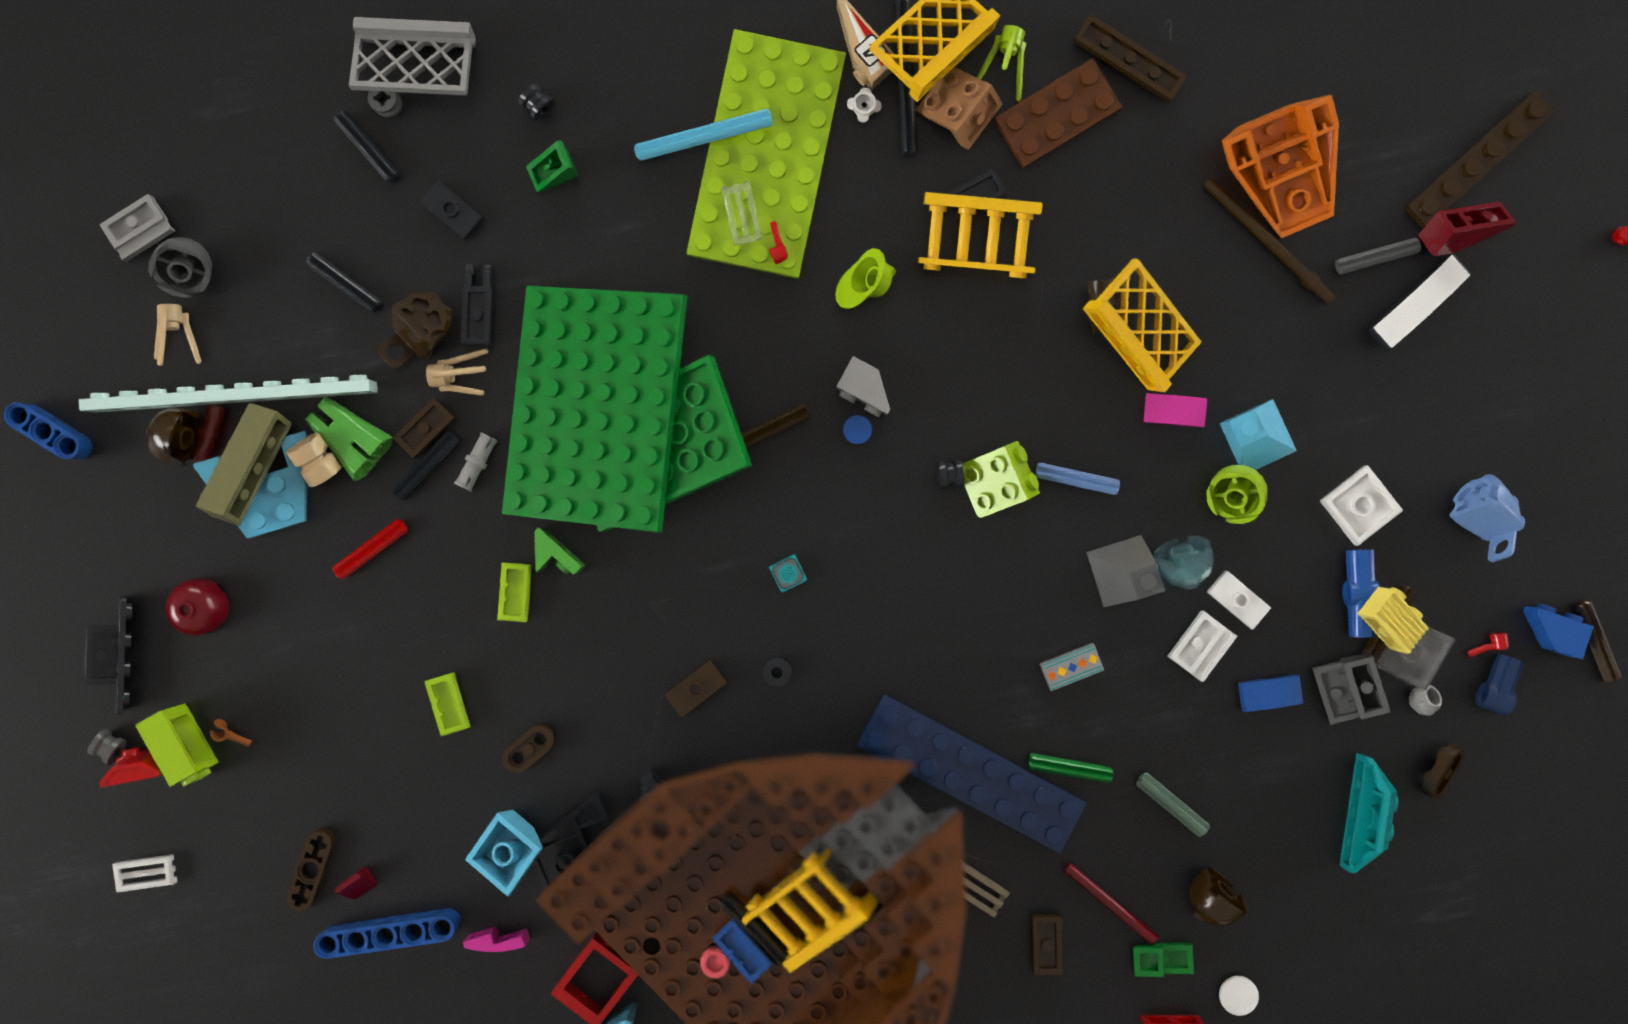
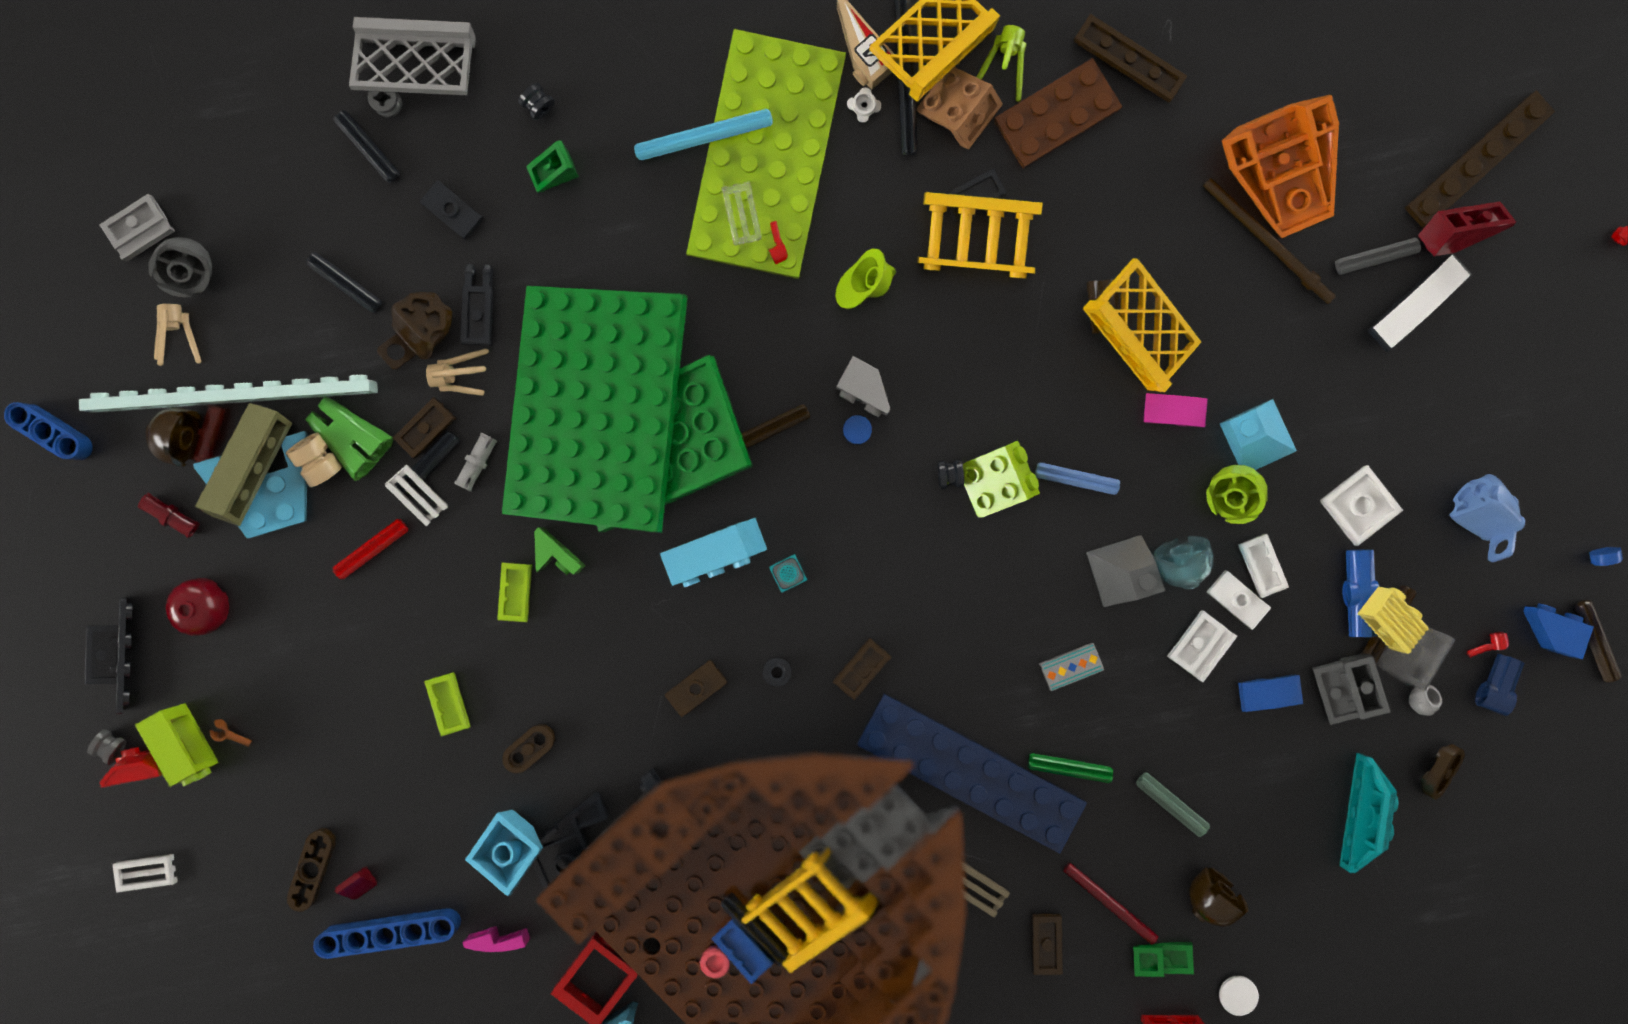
none -> dark red pin [137,493,200,538]
none -> white tile [385,464,448,526]
none -> medium azure wedge [660,518,767,588]
none -> dark brown plate [832,638,892,701]
none -> white plate [1238,534,1289,598]
none -> blue tile [1589,547,1623,566]

